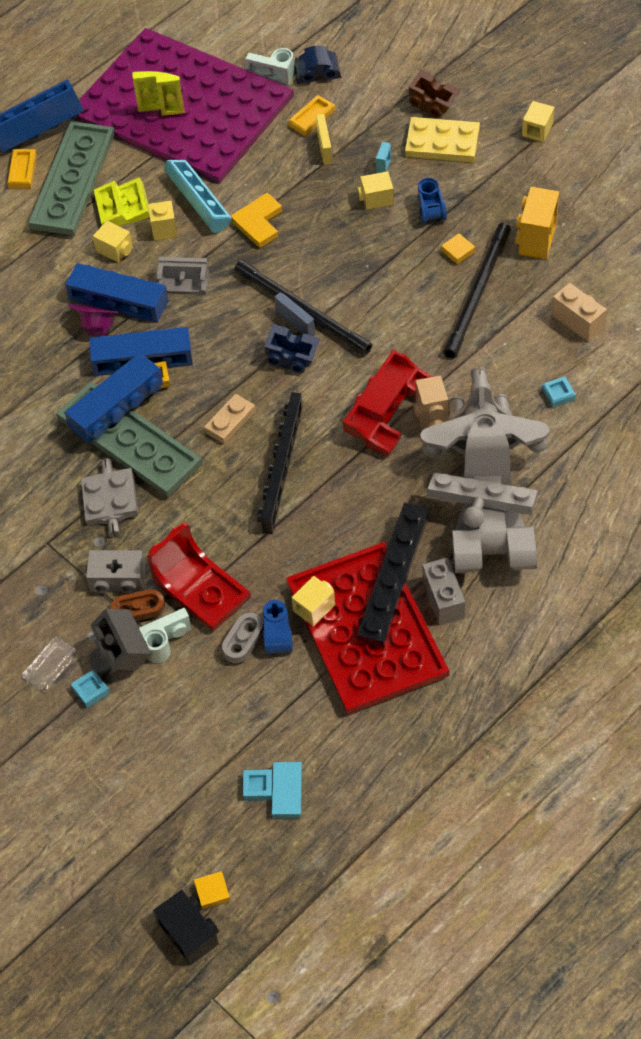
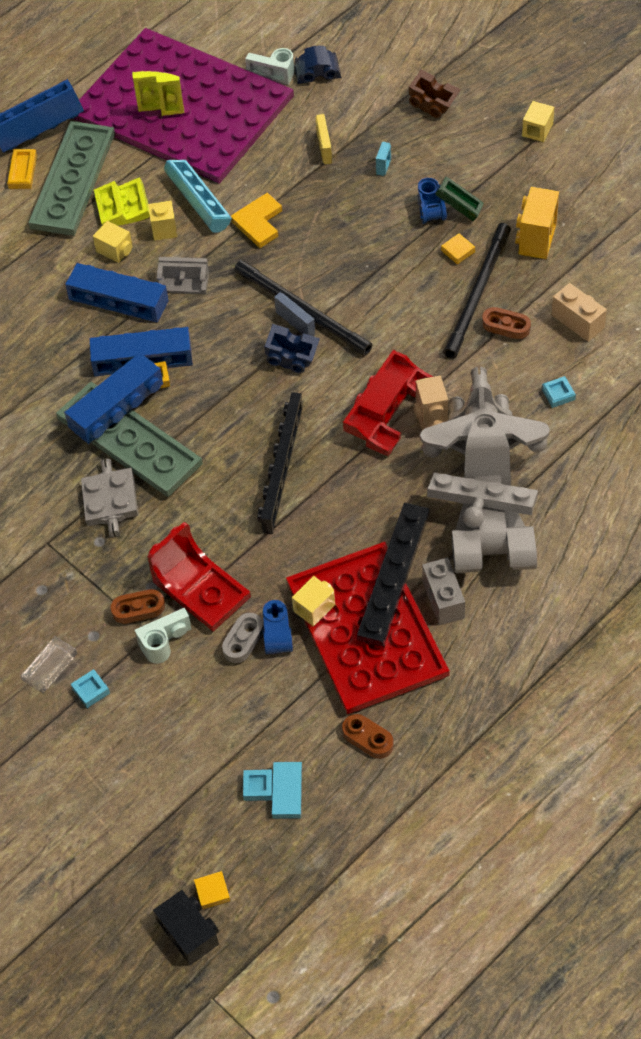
magenta piece [68,304,119,336] -> none
light grey brick [86,550,145,594] -> none
dark grey brick [90,609,152,672] -> none
tan plate [204,394,256,445] -> none
yellow tile [288,95,335,137] -> none
light yellow brick [357,172,394,210] -> none
light yellow plate [405,117,480,163] -> none
none -> dark orange plate [342,714,394,759]
none -> dark green tile [435,176,484,222]
none -> dark orange plate [482,307,531,339]

